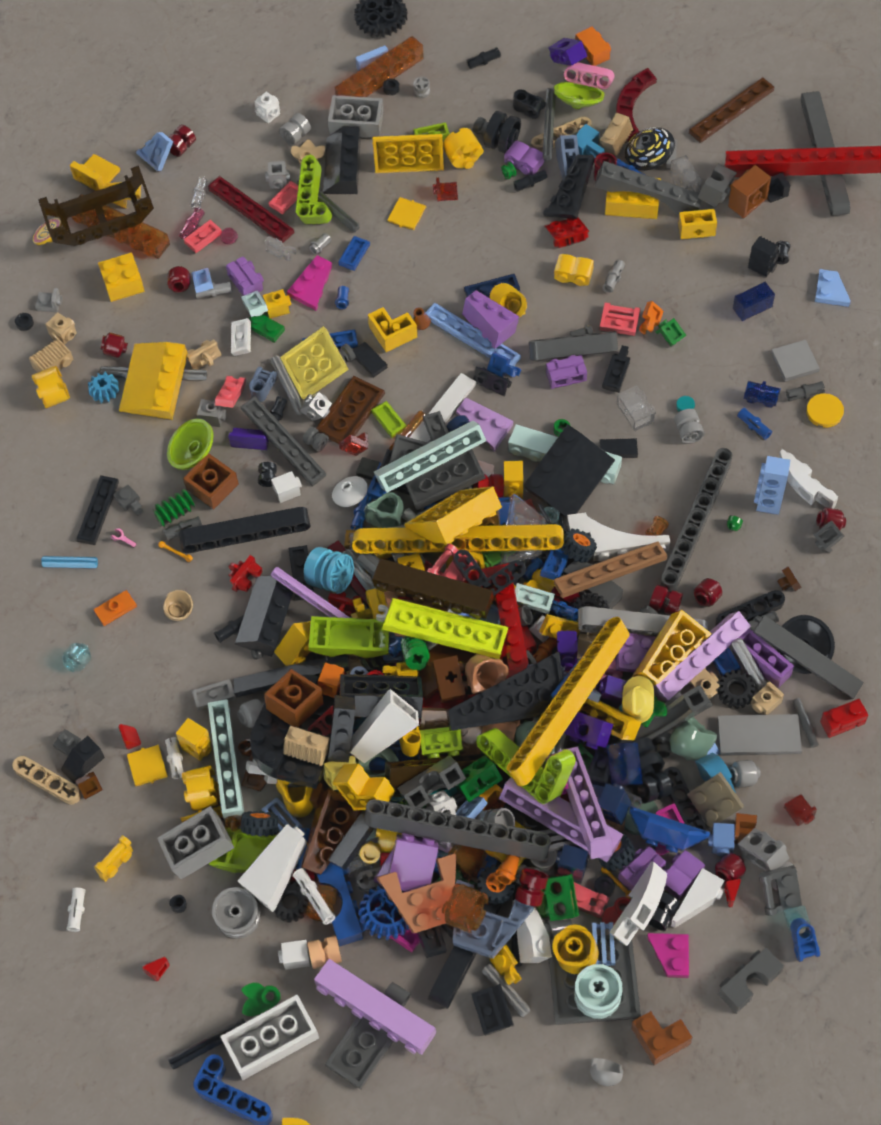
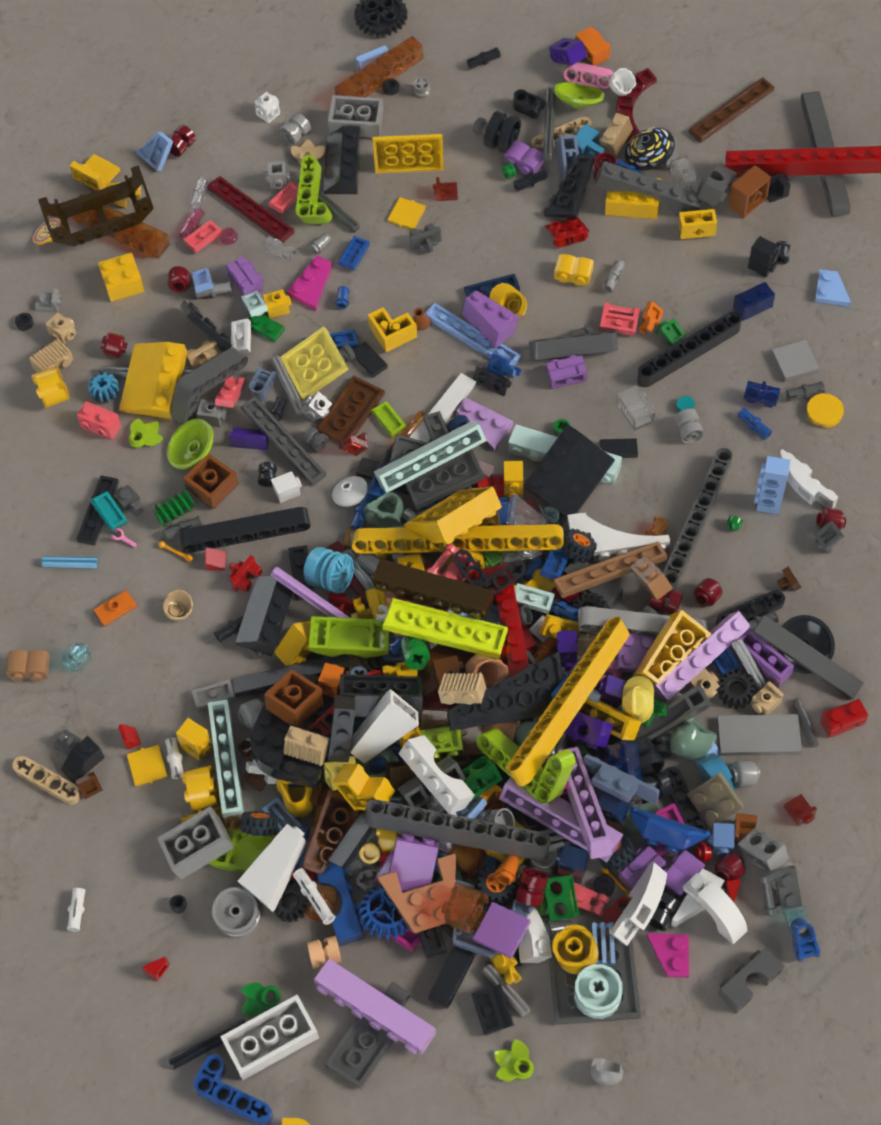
yellow plate [94,835,133,882] -> none
white brick [278,940,310,970] -> none
lime tile [413,122,450,140] -> none
yellow brick [443,128,484,169] -> none
black hinge [602,345,630,393] -> none
dark orange brick [631,1011,693,1065] -> none
none -> medium nougat brick [6,650,50,681]
none -> coral brick [77,401,121,440]
none -> teal tile [91,491,128,532]
none -> lime plate [128,418,163,448]
none -> dark grey beam [171,347,248,425]
none -> black plate [180,301,232,350]
none -> slope [205,548,227,570]
none -> white arch [399,735,474,814]
none -> dark grey hips [409,223,442,253]
none -> tan brick [438,673,486,705]
none -> medium lavender tile [473,902,531,959]
none -> lime plate [494,1039,534,1082]
none -> sand blue bracket [583,754,660,805]
none -> white hair [609,68,636,96]
none -> medium nougat brick [630,556,673,600]
none -> black beam [637,311,742,387]
none -> white arch [683,873,748,944]
none -> red plate [694,842,712,863]

